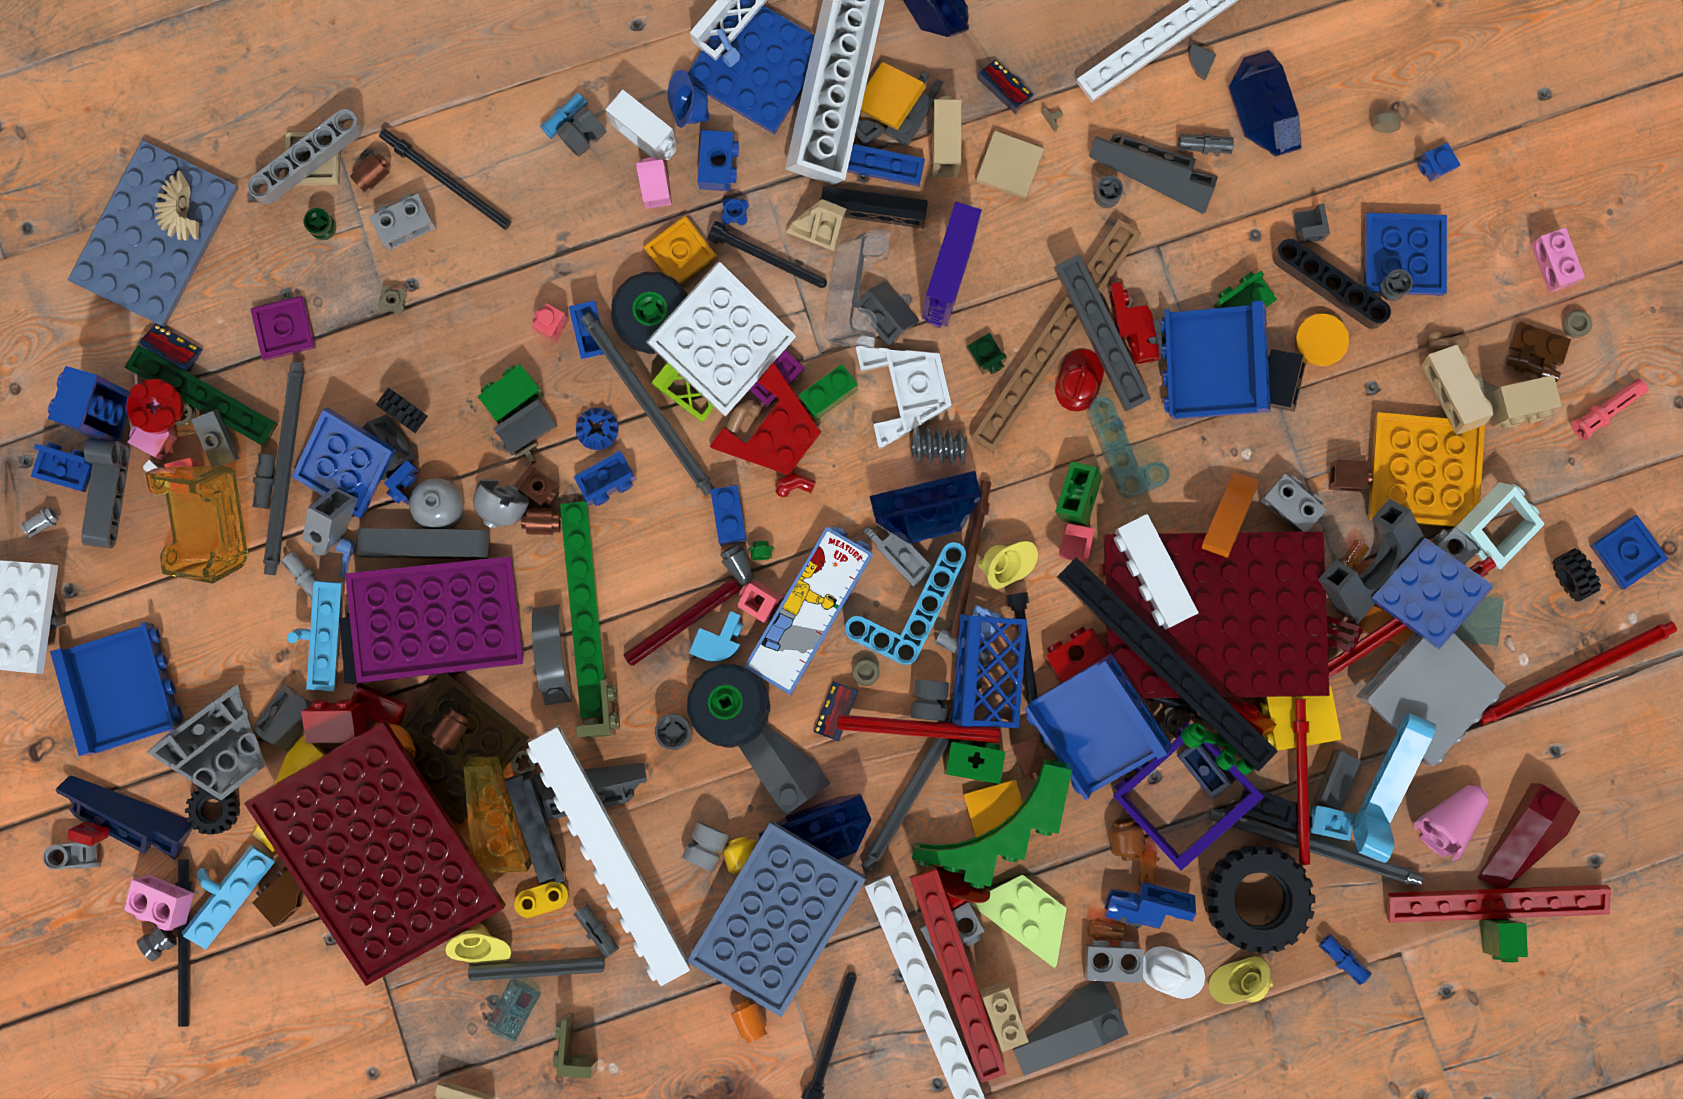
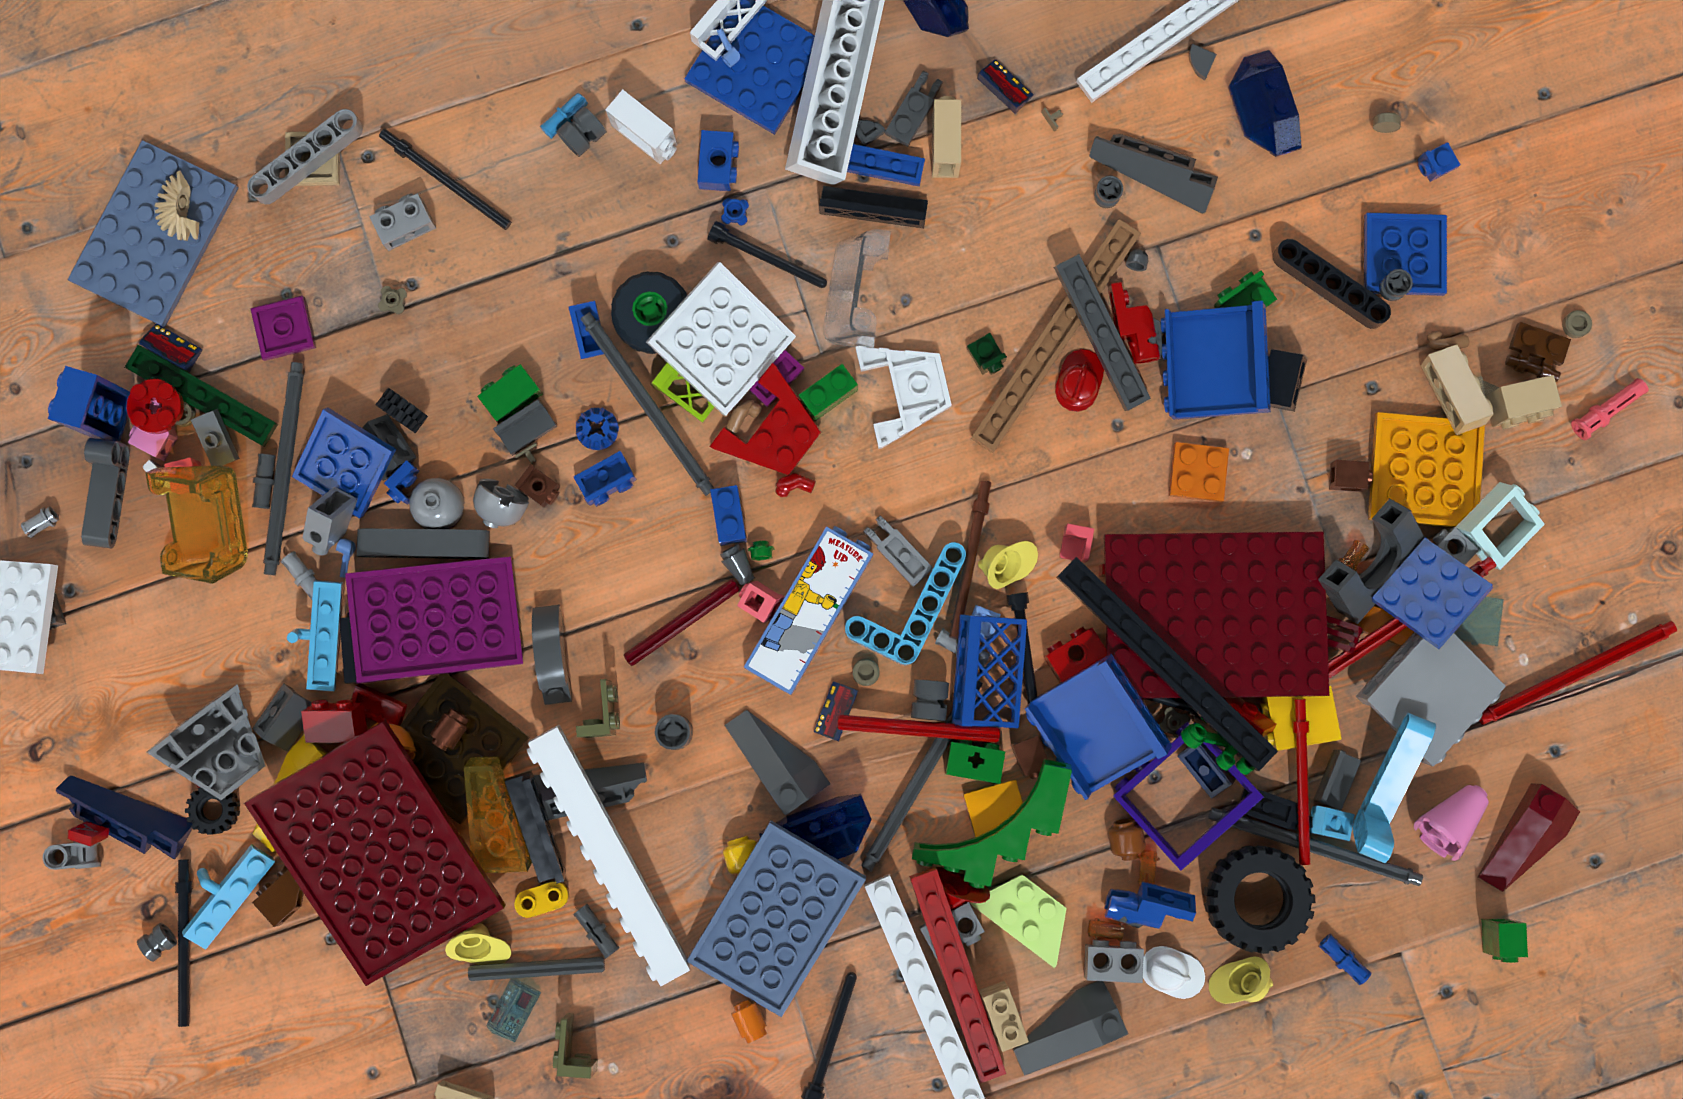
blue bracket [30,441,92,492] -> none
blue panel [50,622,183,756] -> none
bright pink brick [124,874,194,930] -> none
dark green wheel [303,208,336,241] -> none
copper brick [350,153,390,192] -> none
dark tan bush [511,751,537,774] -> none
copper brick [521,507,561,535] -> none
coral brick [532,303,569,343] -> none
green plate [560,501,605,719] -> none
bright pink slope [636,157,672,209] -> none
light orange tile [643,215,718,286] -> none
blue piece [668,69,710,128] -> none
light grey wheel [682,822,729,871] -> none
black wheel [687,664,771,748] -> none
medium azure brick [689,611,744,663] -> none
tan wing [787,199,846,251] -> none
dark grey panel [854,281,919,346] -> none
light orange tile [860,62,926,131] -> none
clear blue wedge [869,471,982,544] -> none
dark grey piece [911,427,967,464] -> none
dark purple window [922,201,982,328] -> none
tan tile [976,131,1044,199] -> none
green brick [1055,461,1103,527] -> none
clear light blue beam [1087,396,1170,499] -> none
white brick [1114,514,1198,629] -> none
dark grey pin [1178,133,1234,154] -> none
orange slope [1202,472,1260,558] -> none
light grey brick [1260,474,1327,532] -> none
dark grey panel [1293,203,1330,244] -> none
light orange tile [1295,313,1349,367] -> none
red plate [1387,885,1611,923] -> none
bright pink brick [1531,228,1585,293] -> none
black tyre [1553,548,1601,602] -> none
blue tile [1590,515,1668,590] -> none
none -> dark grey hinge [1126,249,1148,271]
none -> orange plate [1169,442,1229,502]

